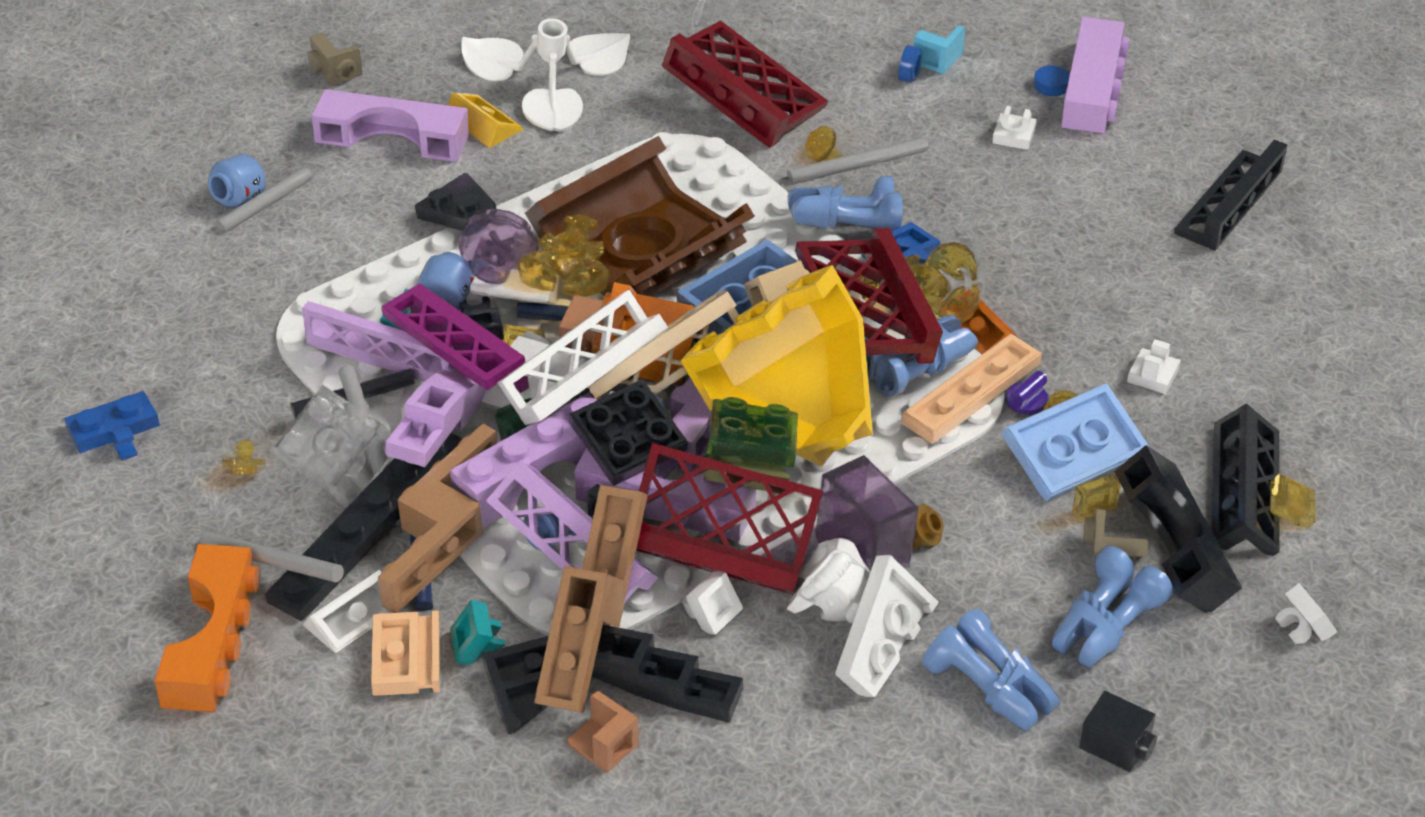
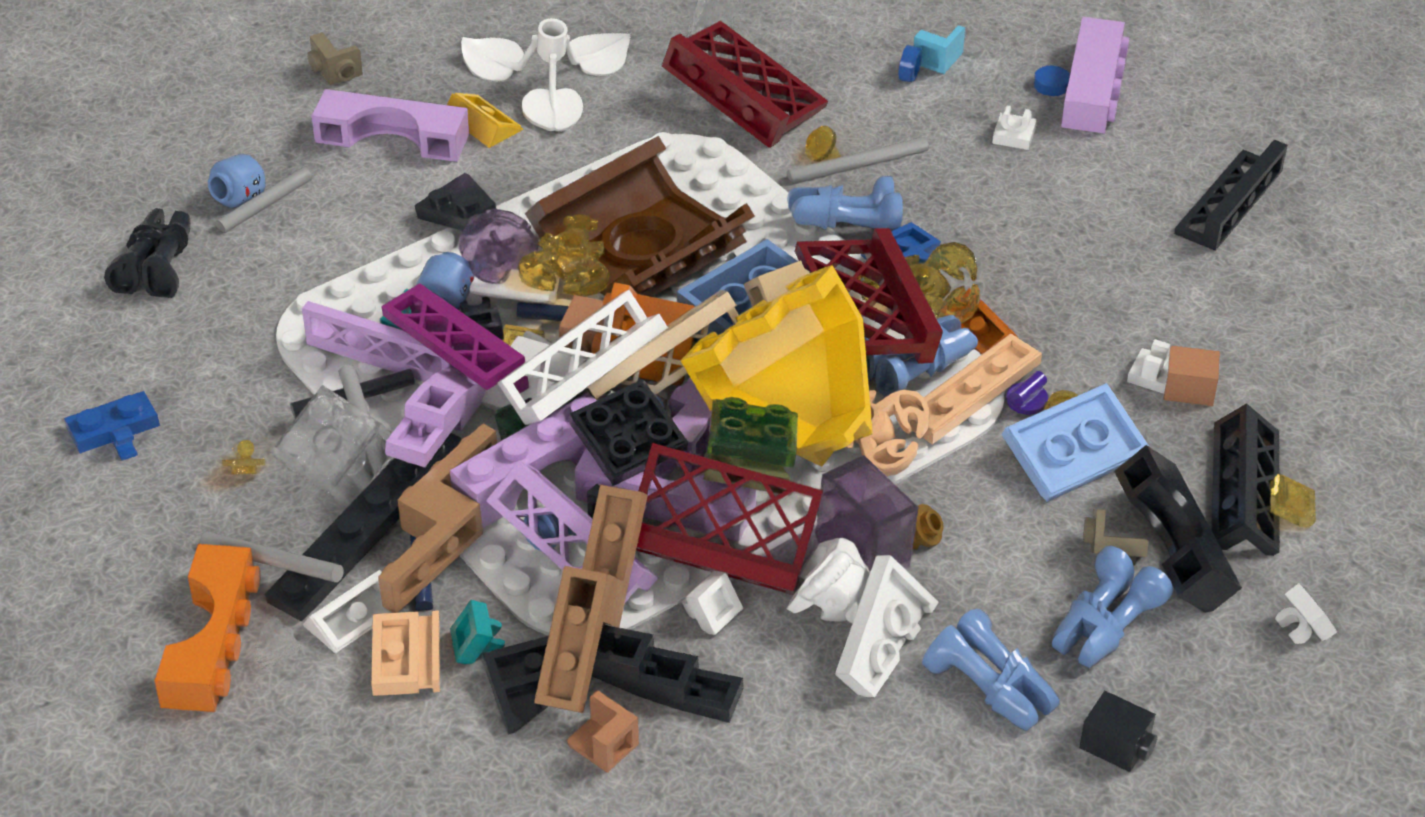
clear yellow tile [1072,474,1121,523] -> none
none -> black piece [104,208,191,298]
none -> light nougat animal [846,389,930,477]
none -> nougat panel [1164,346,1220,406]

